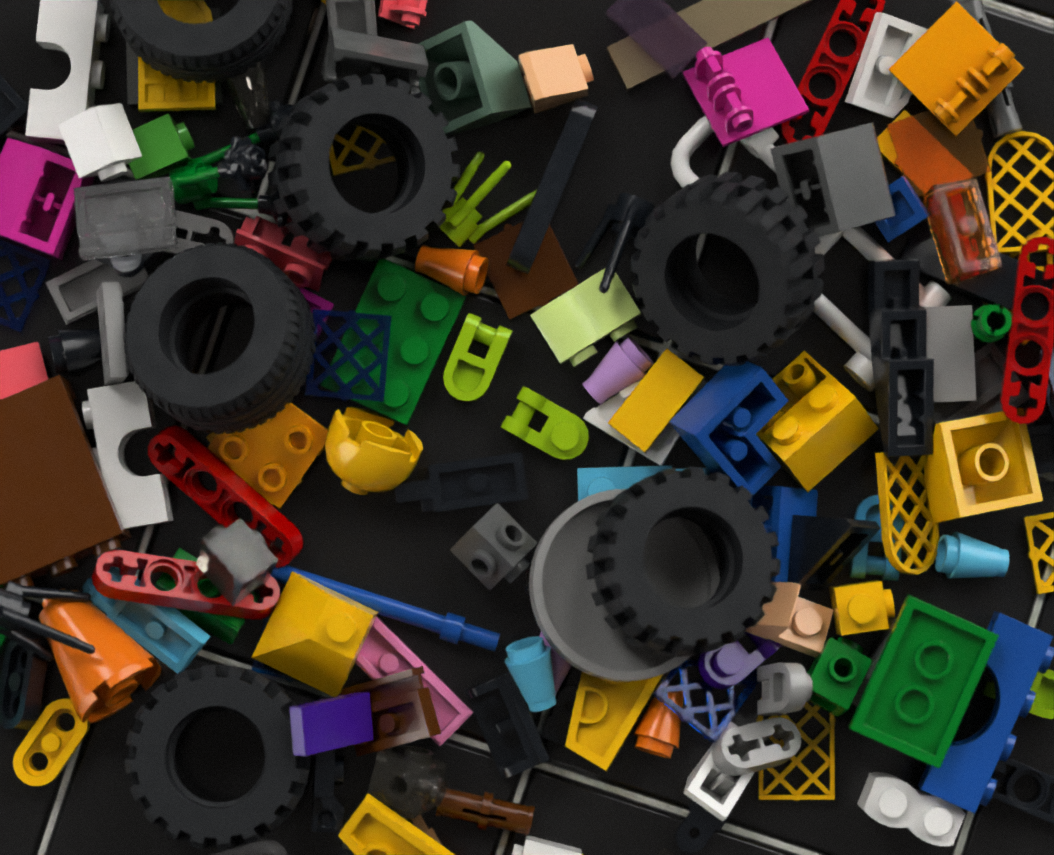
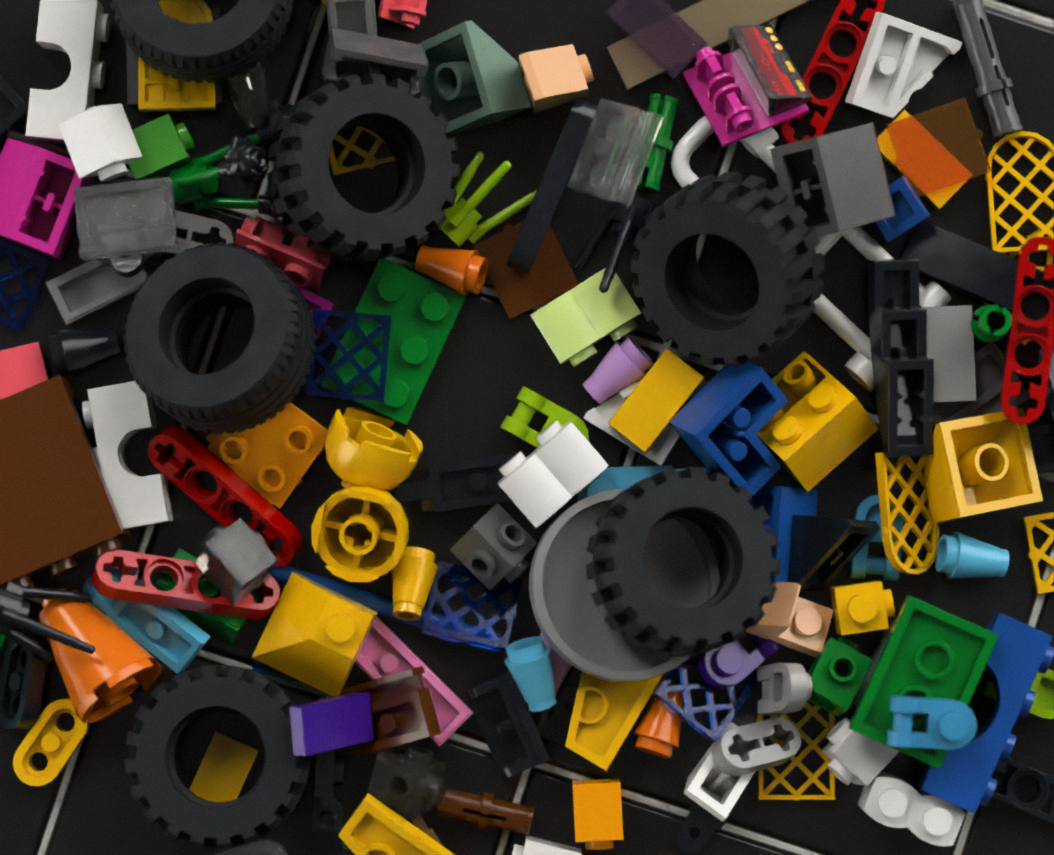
light grey tile [96,282,129,385] -> none
lime plate [443,313,512,402] -> none
light orange hinge [888,1,1024,136] -> none
clear orange slope [923,178,1003,284] -> none
none -> yellow tile [189,730,259,802]
none -> yellow cylinder [311,485,409,583]
none -> yellow cone [392,546,438,621]
none -> clear blue window [422,561,522,653]
none -> white brick [497,420,609,528]
none -> clear plate [567,98,663,206]
none -> light orange brick [572,778,624,850]
none -> green pin [630,94,680,193]
none -> slope [728,25,812,118]
none -> white brick [821,717,899,786]
none -> dark azure plate [886,695,977,750]

